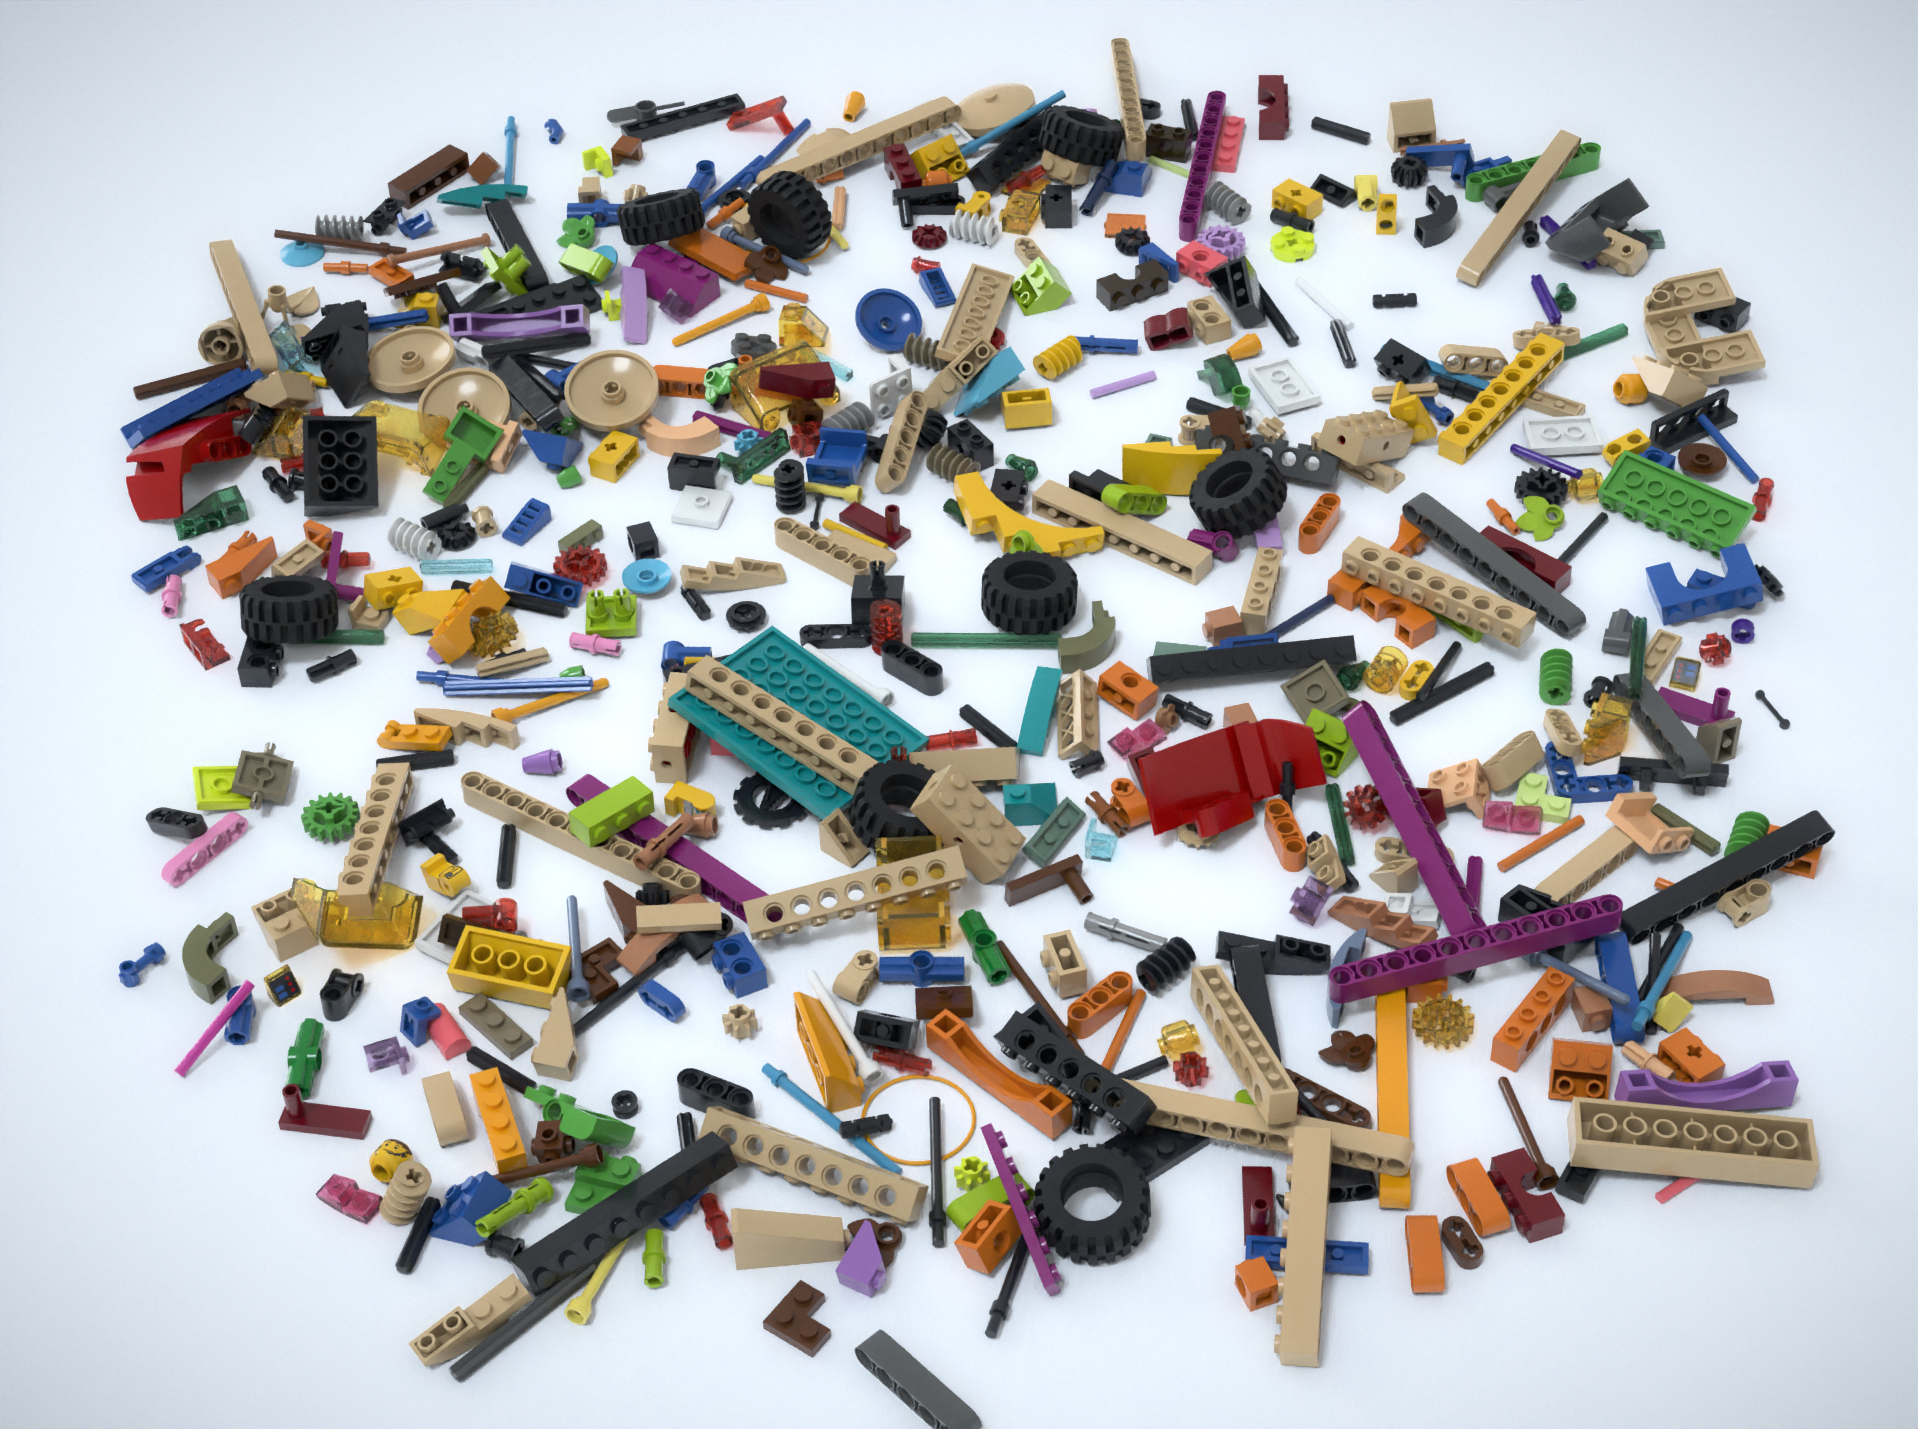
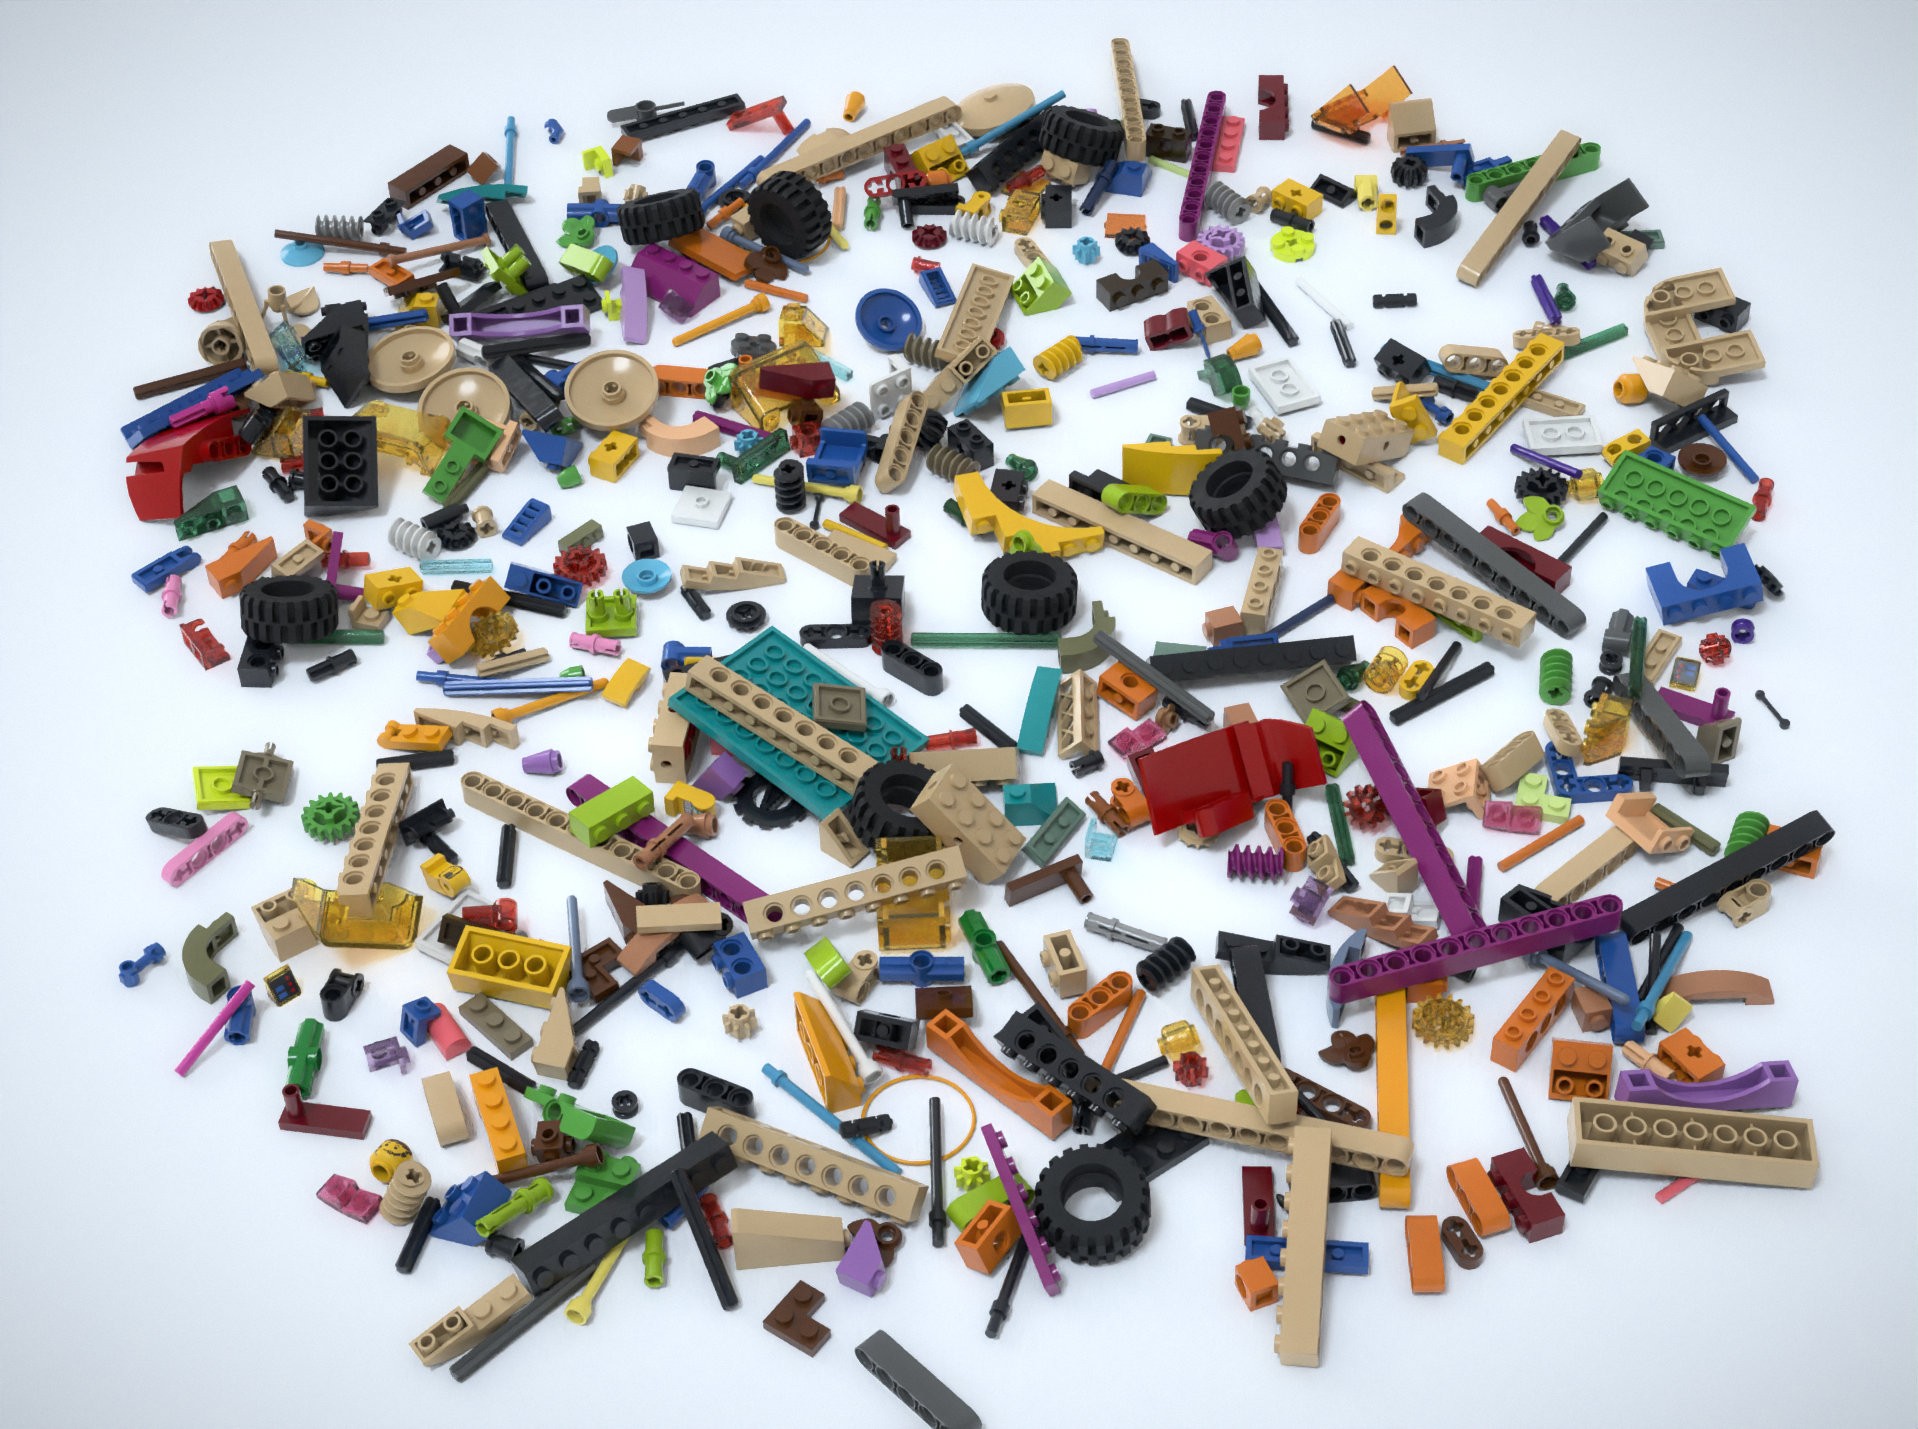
none -> dark pink piece [169,386,236,429]
none -> red gear [187,286,224,312]
none -> blue brick [448,189,488,241]
none -> black axle [567,1039,600,1089]
none -> yellow slope [601,658,651,708]
none -> black axle [670,1167,739,1310]
none -> medium lavender slope [691,751,748,800]
none -> lime beam [804,936,853,990]
none -> dark tan plate [812,683,867,732]
none -> red beam [864,170,928,199]
none -> bright green pin [864,197,881,230]
none -> medium azure gear [1072,236,1100,265]
none -> dark grey axle [1093,630,1215,725]
none -> blue piece [1188,309,1210,358]
none -> magenta piece [1227,844,1284,881]
none -> tan bush [1246,186,1272,213]
none -> clear orange windscreen [1310,65,1413,135]
none -> black bush [1598,651,1623,676]

